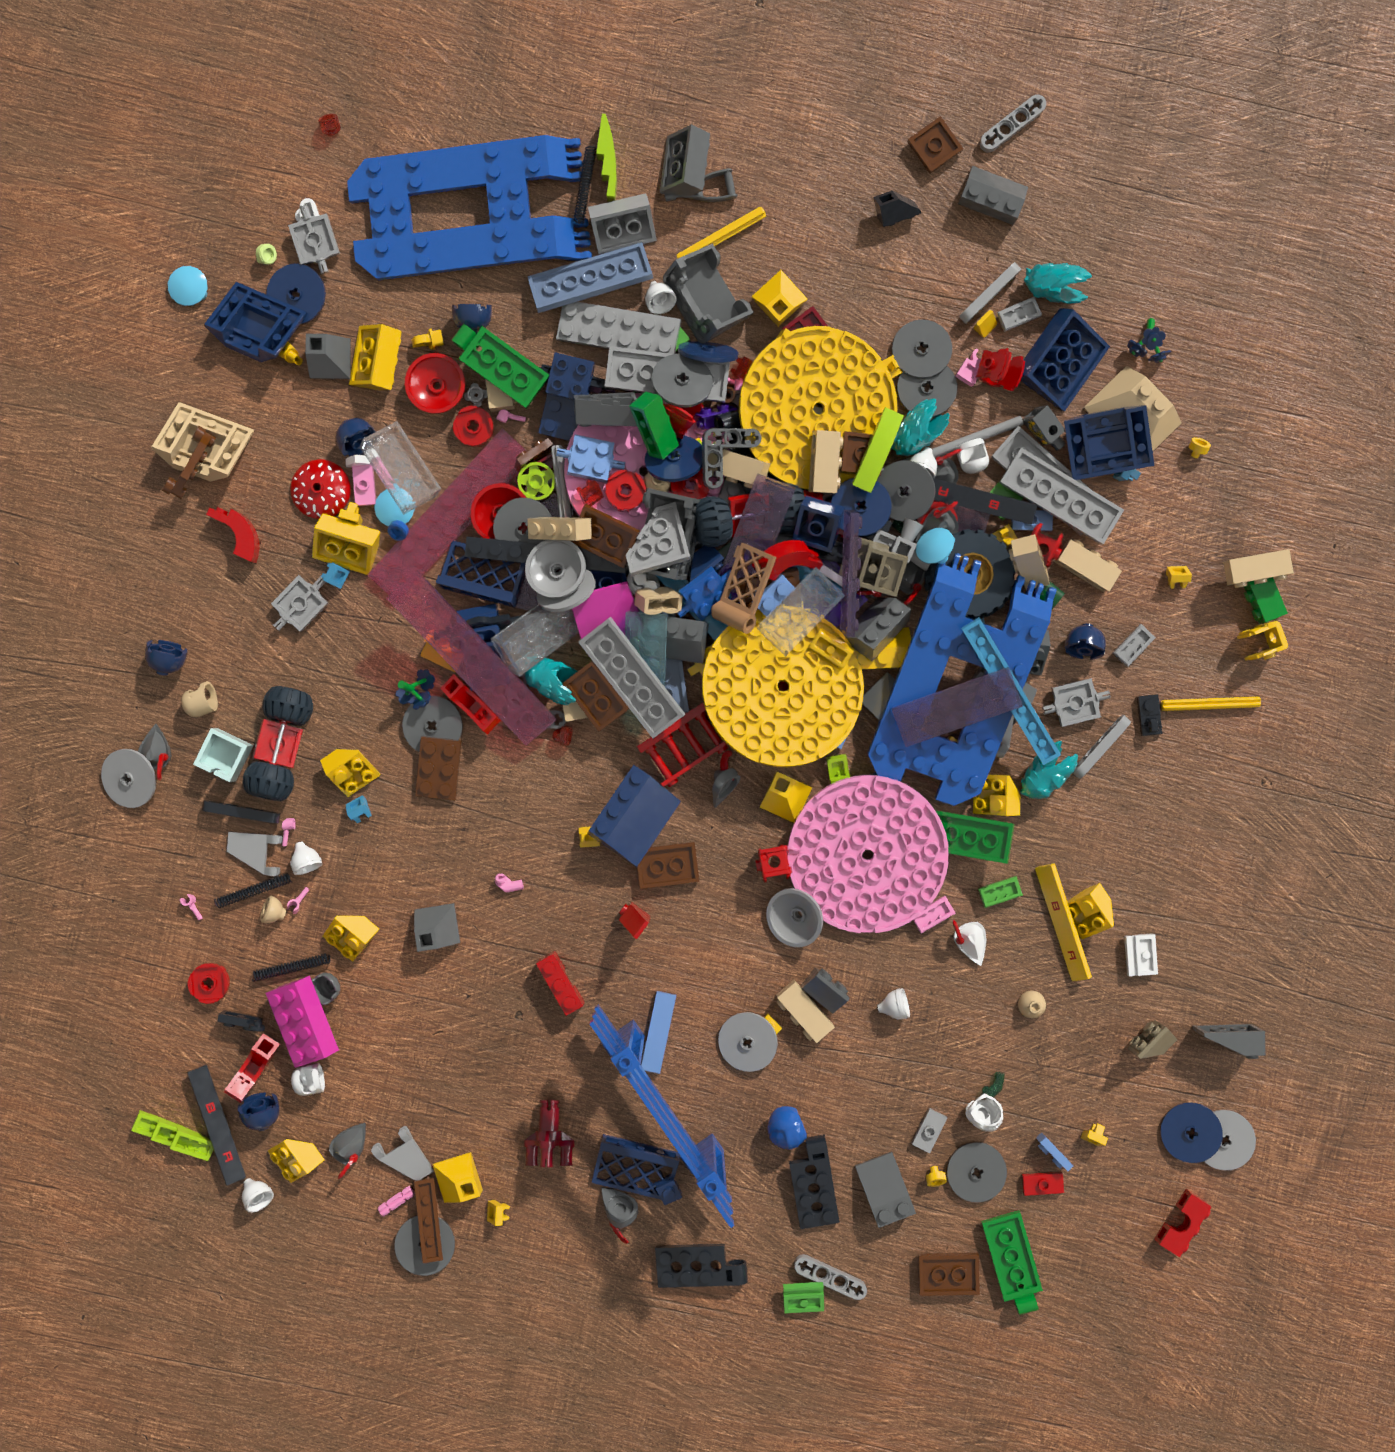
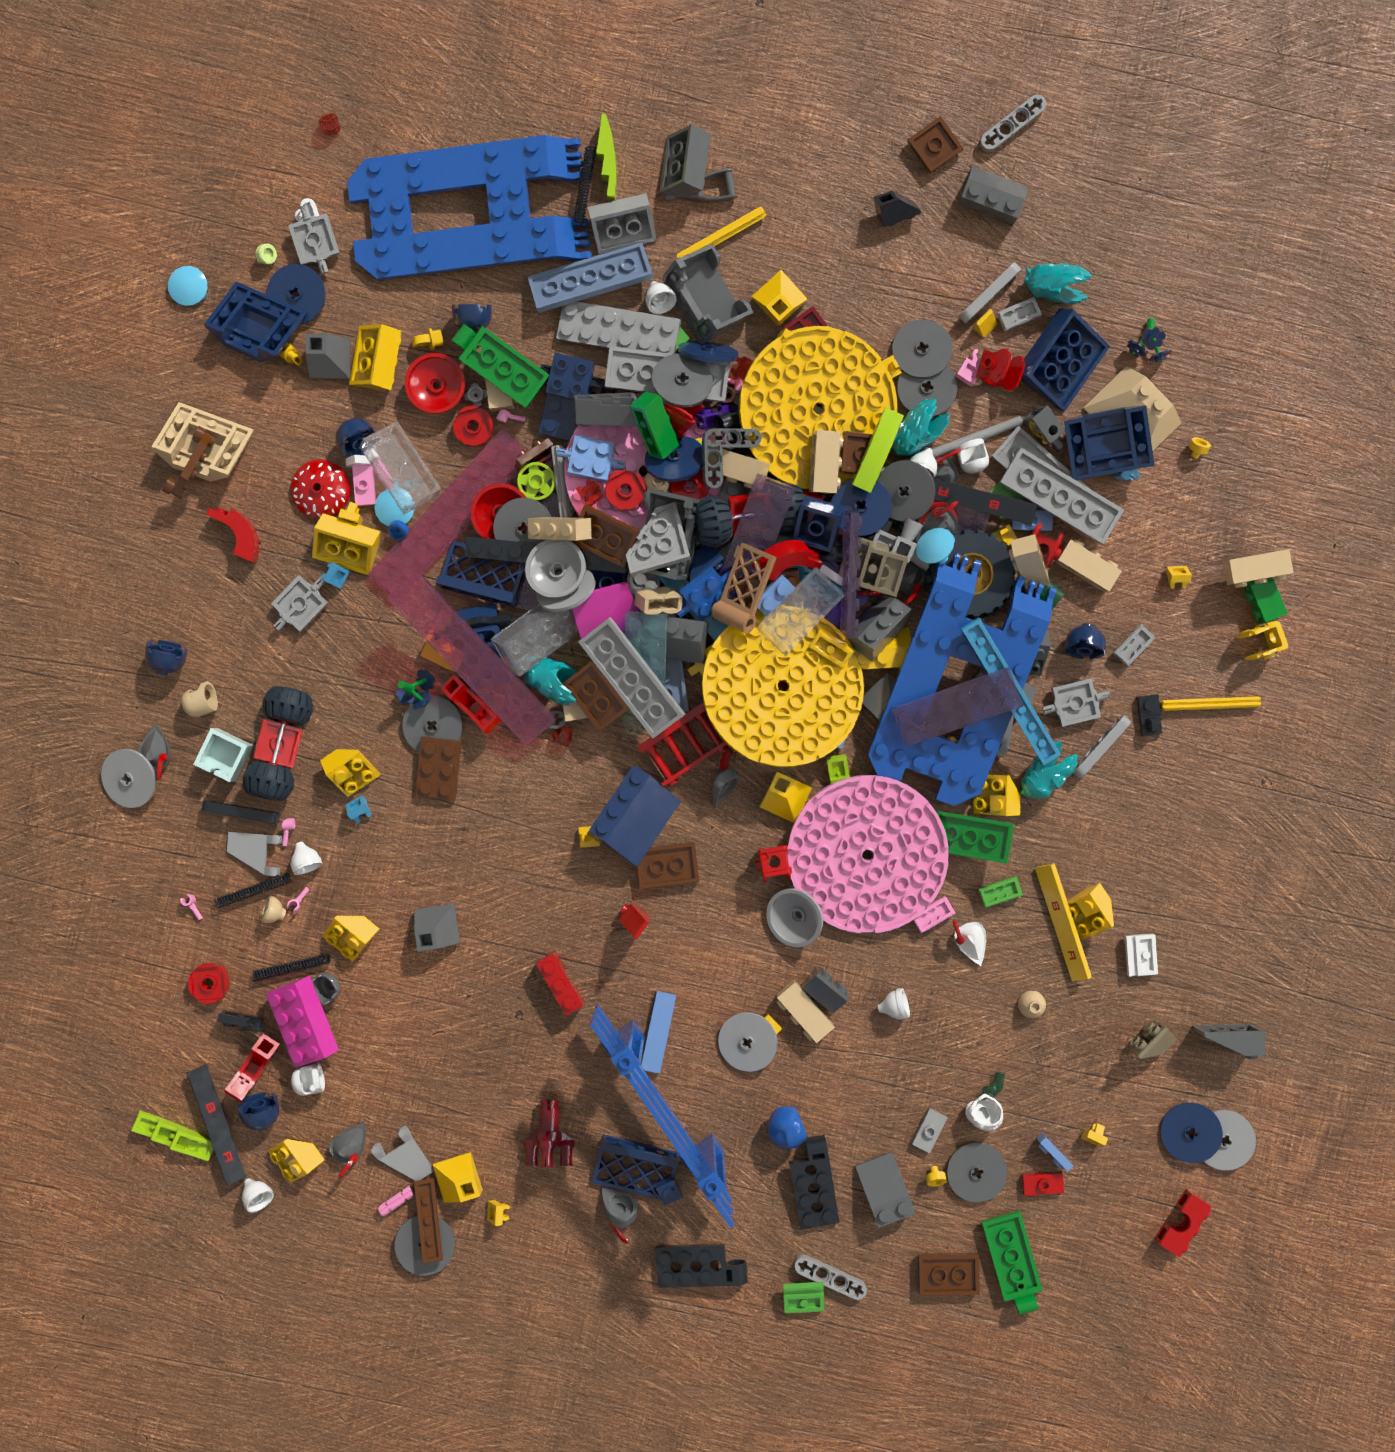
bright pink arm [495,873,524,892] -> none

